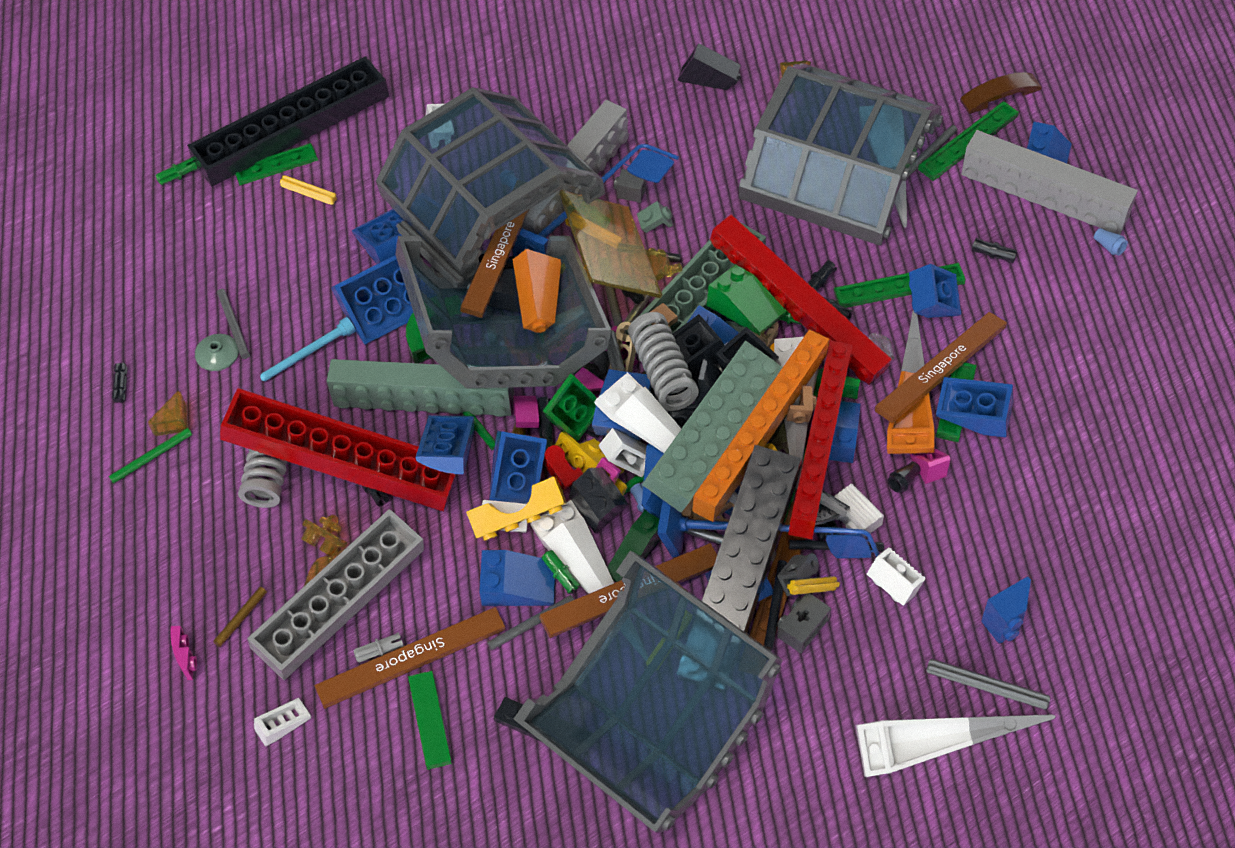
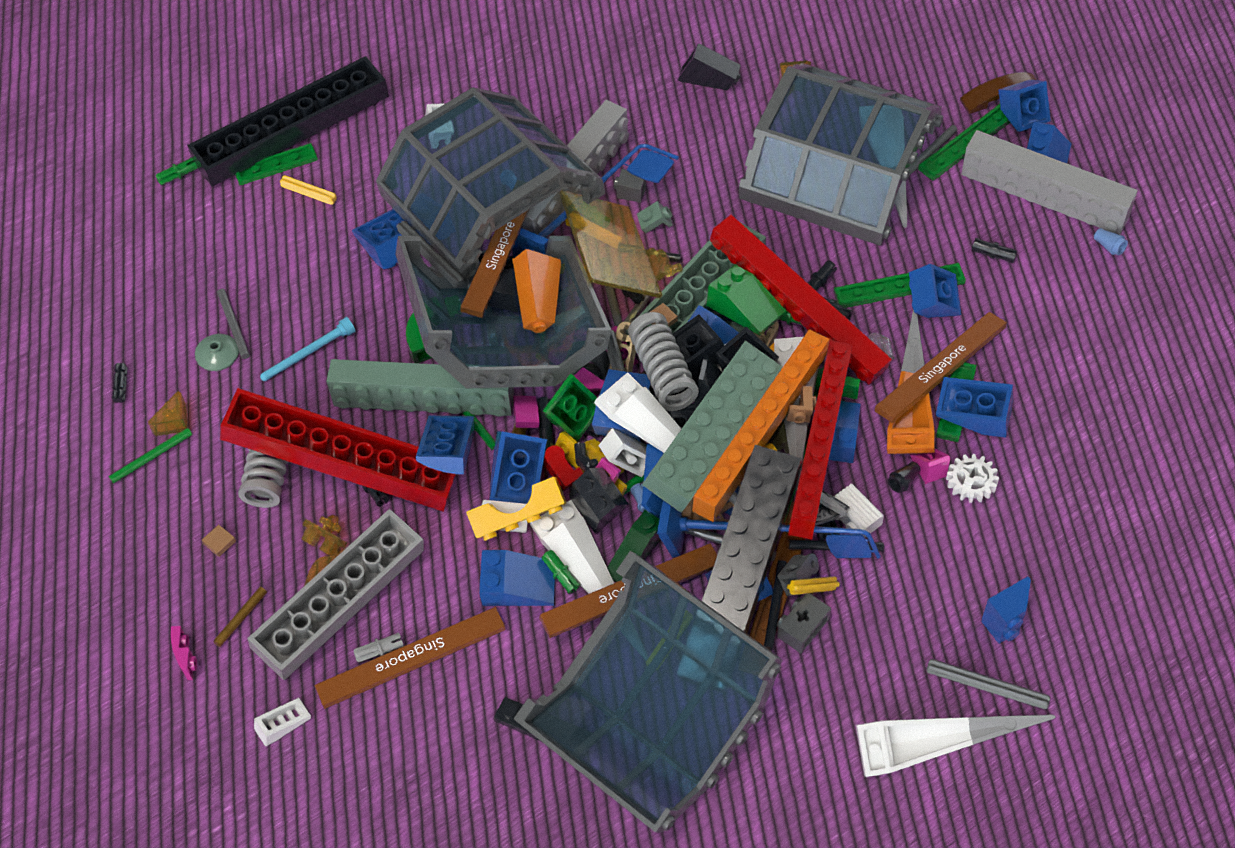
blue slope [331,255,437,345] -> none
green tile [408,671,452,770] -> none
dark grey bar [487,595,574,651] -> none
white brick [867,548,925,606] -> none
none -> medium nougat tile [202,524,236,557]
none -> black arm [574,443,598,471]
none -> white gear [946,454,999,503]
none -> blue slope [999,80,1051,132]

